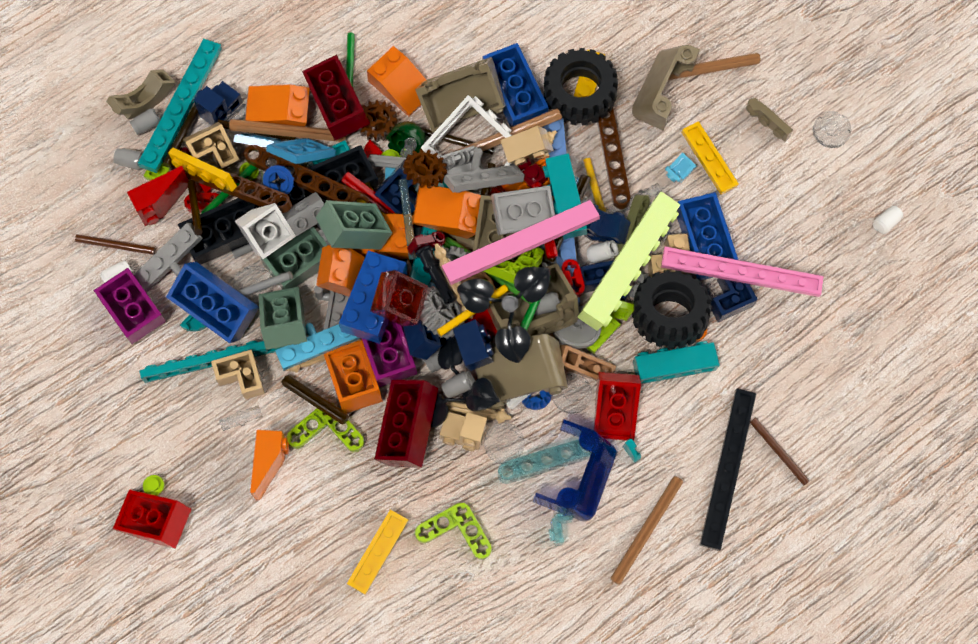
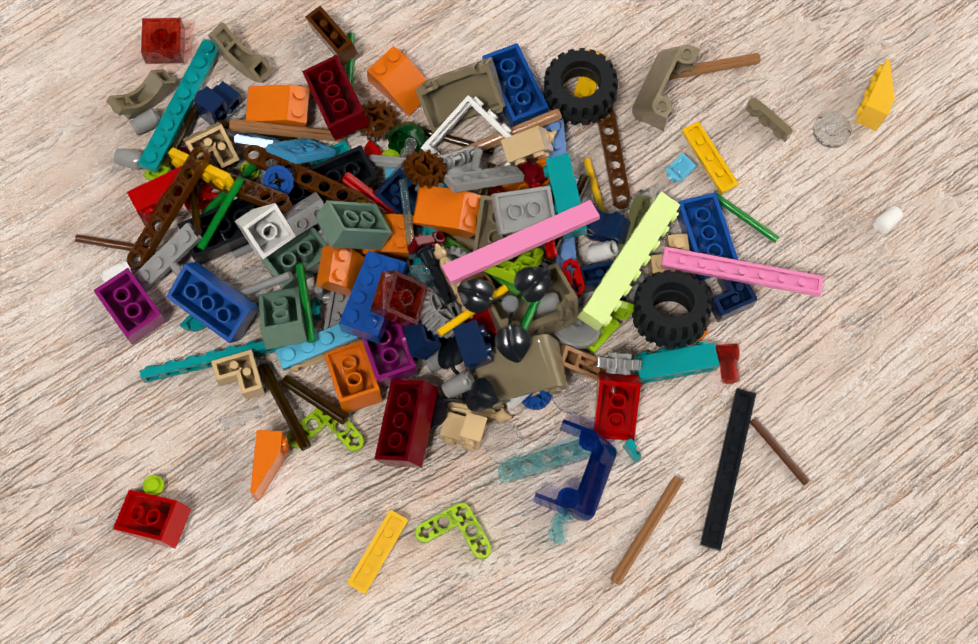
none -> reddish brown beam [127,147,211,269]
none -> clear red brick [141,18,185,64]
none -> green bar [197,177,244,251]
none -> dark tan arch [208,22,273,83]
none -> dark brown axle [258,362,311,451]
none -> green bar [296,263,316,343]
none -> reddish brown brick [305,6,358,65]
none -> teal tile [312,300,321,320]
none -> clear light blue bracket [404,263,434,294]
none -> light grey gear [597,352,642,375]
none -> clear red piece [715,343,740,384]
none -> green bar [716,192,780,243]
none -> yellow slope [855,58,895,131]

